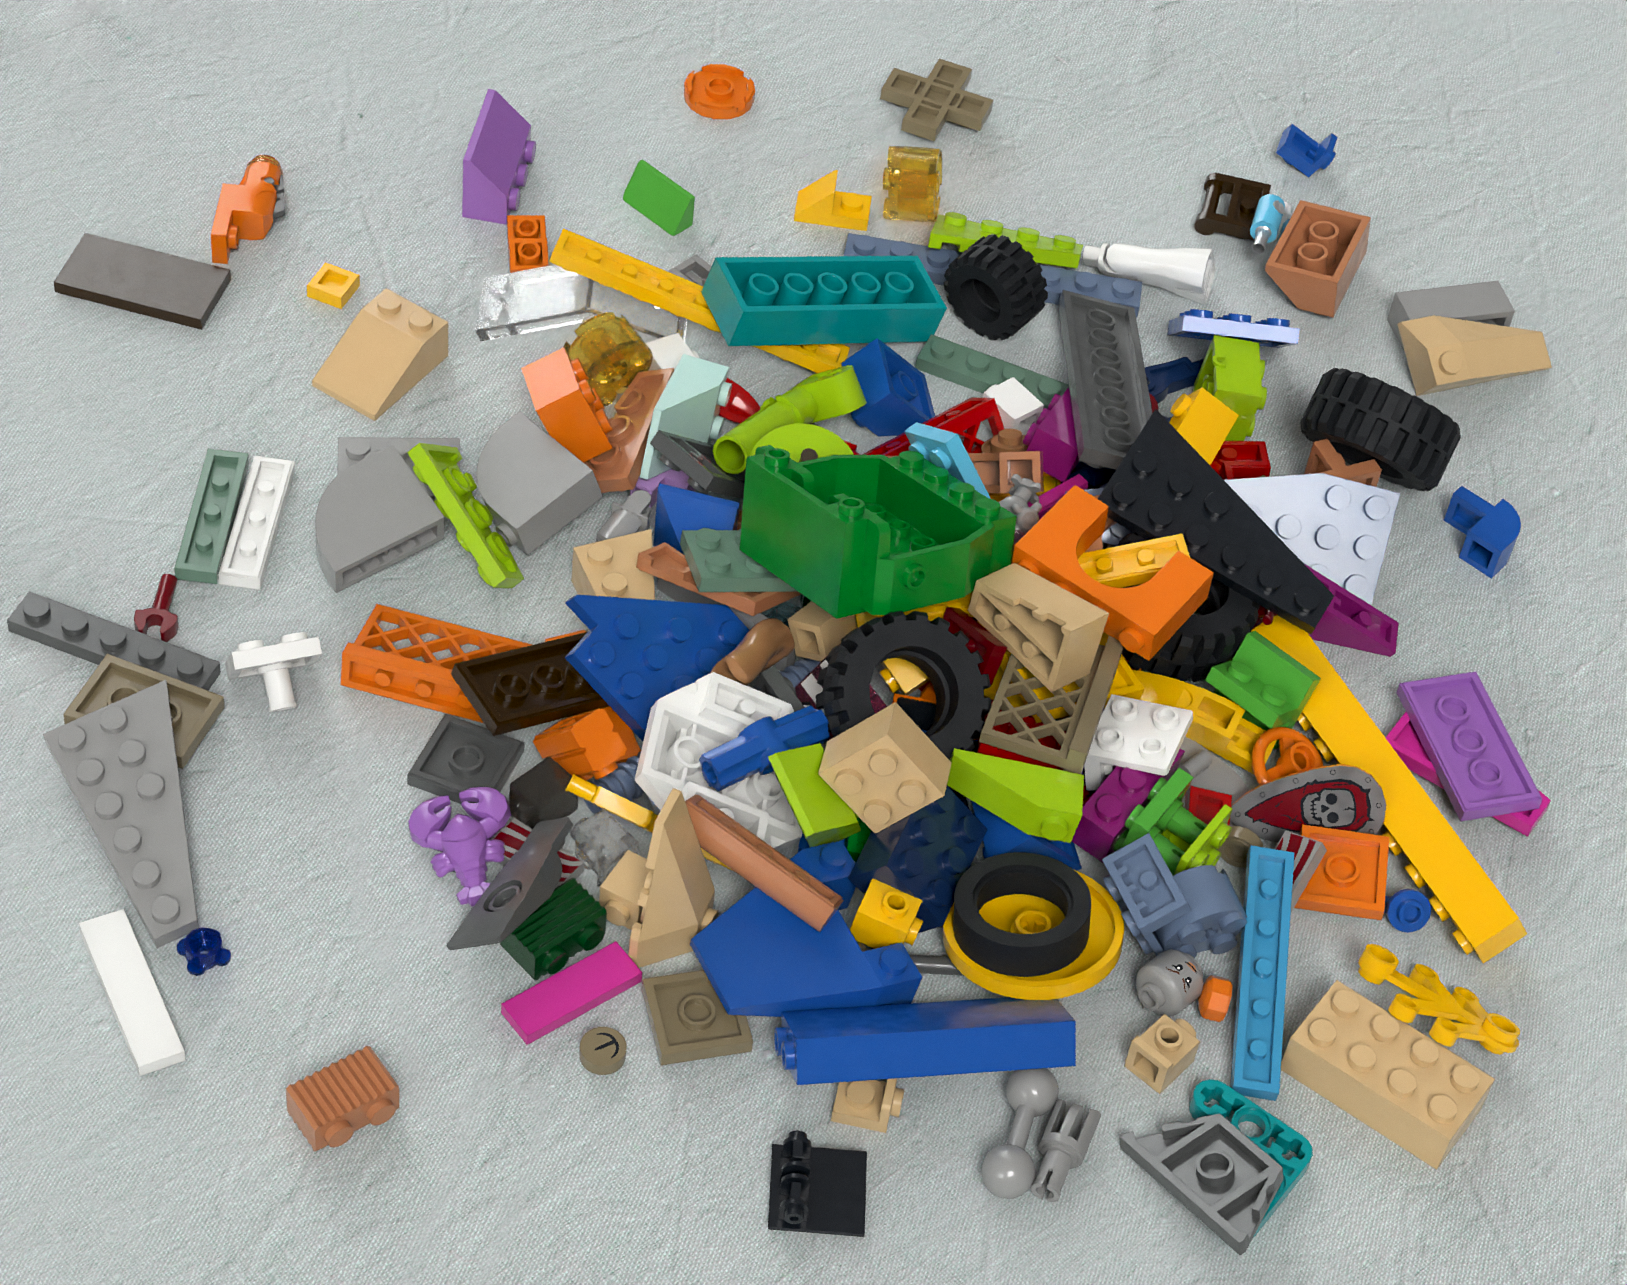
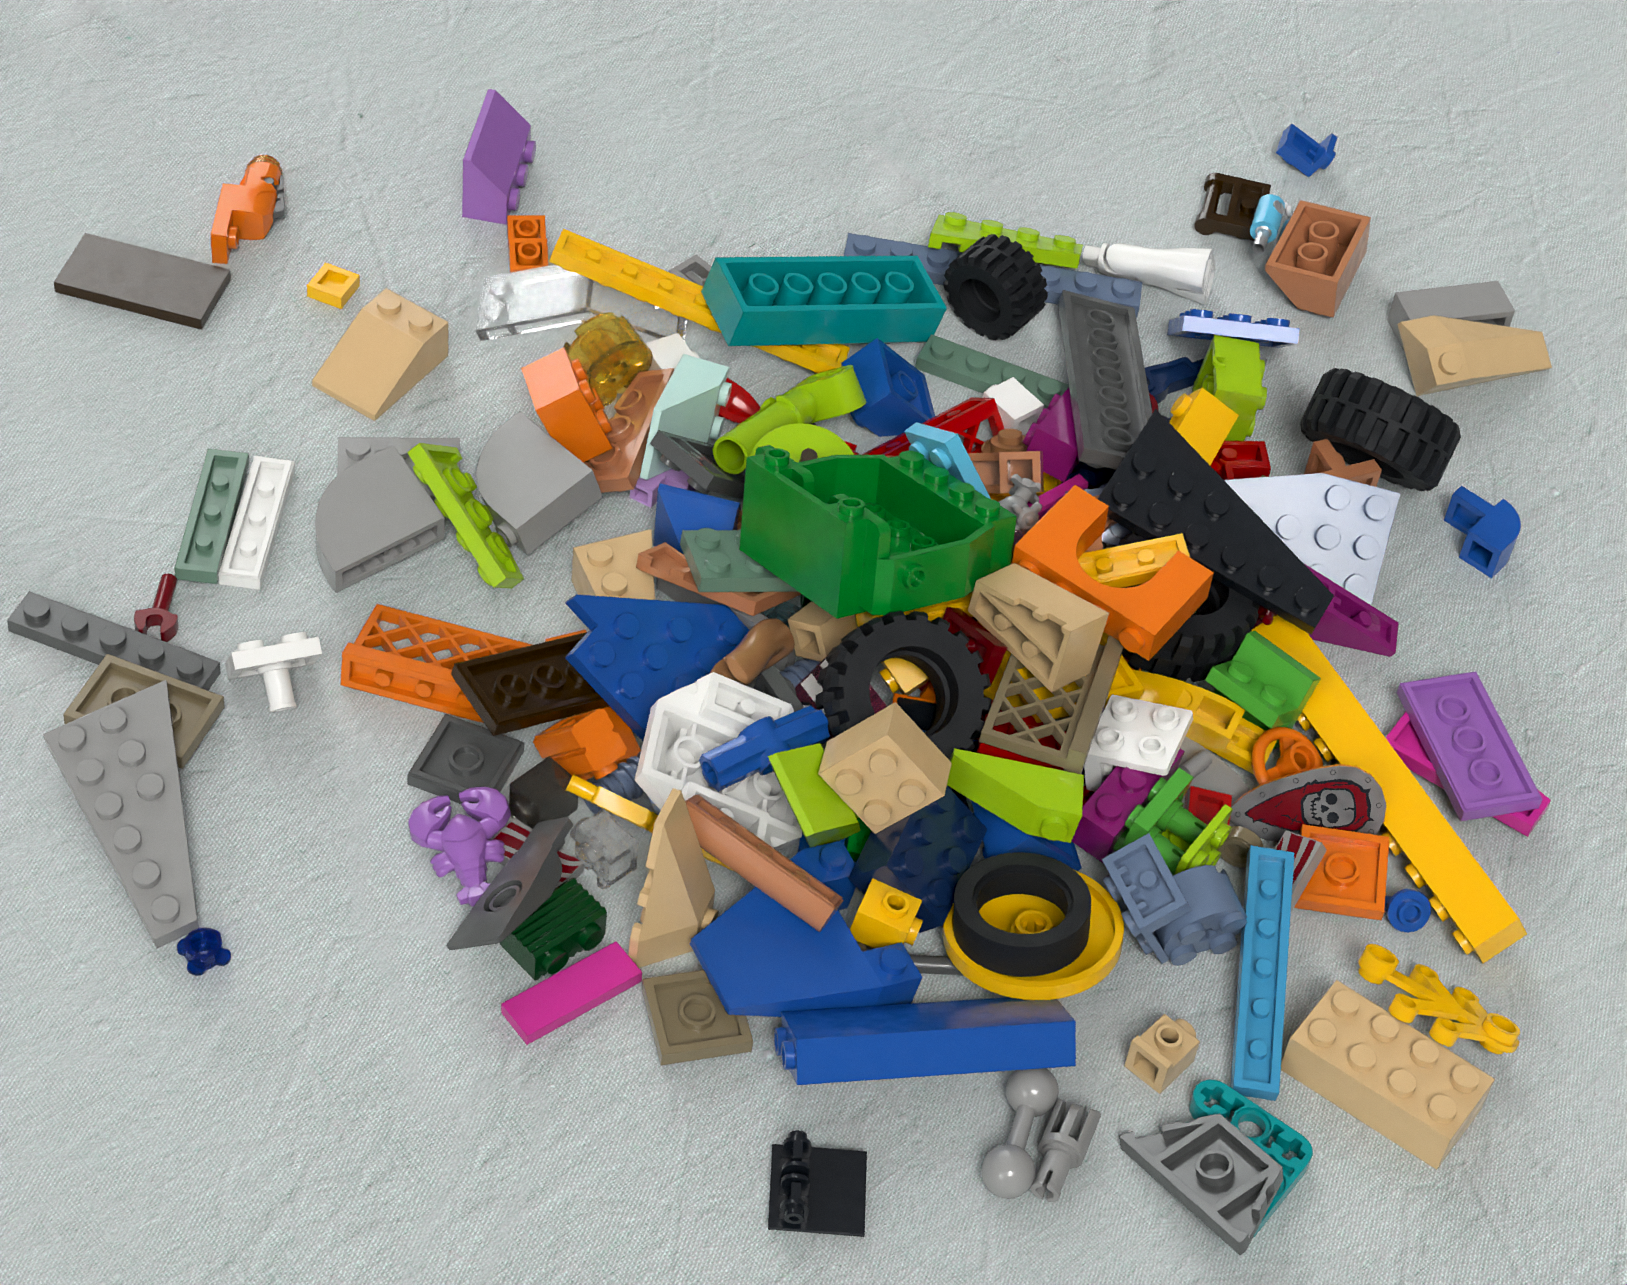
white tile [79,909,186,1076] -> none
nougat brick [286,1046,399,1152] -> none
dark tan tile [579,1027,627,1075] -> none
light grey arm [596,490,651,542] -> none
tan brick [599,850,650,930] -> none
bright green slope [623,159,695,236] -> none
orange tile [684,64,755,119] -> none
yellow slope [794,170,872,231] -> none
tan bracket [831,1078,905,1133] -> none
dark tan plate [880,58,993,141] -> none
clear yellow brick [883,146,942,222] -> none
light grey head [1136,949,1203,1017] -> none
orange tile [1198,975,1233,1022] -> none

